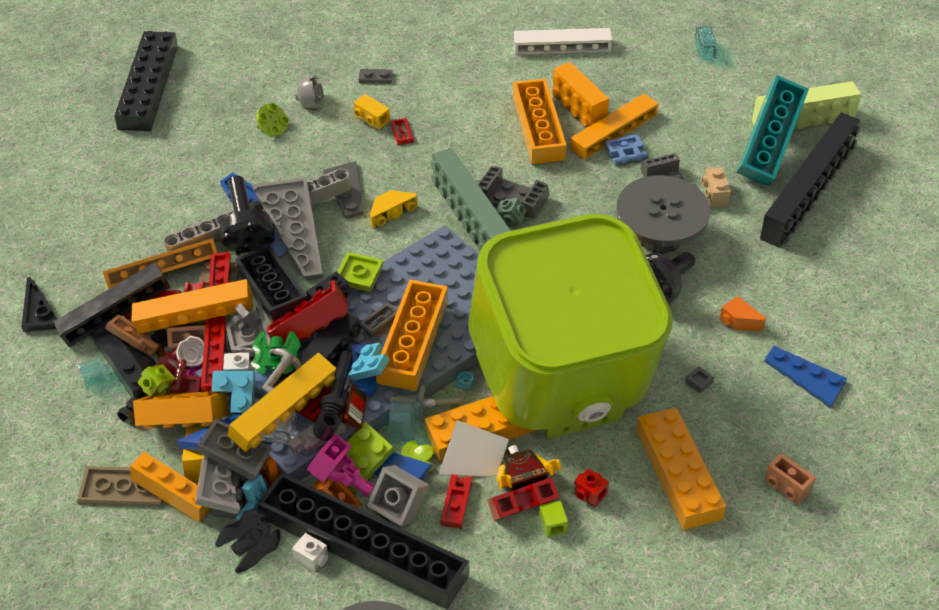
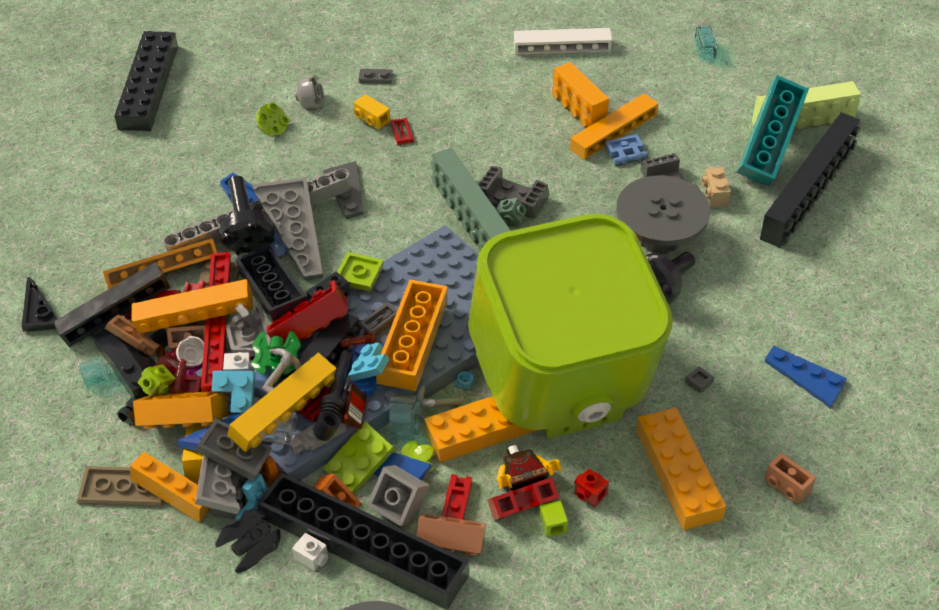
dark pink brick [307,433,375,497] -> none
yellow slope [370,190,418,229] -> none
white sticker [439,420,509,477] -> none
light orange brick [513,78,567,165] -> none
orange slope [720,296,766,331] -> none
none -> clear red piece [341,332,375,347]
none -> nougat brick [417,513,487,556]

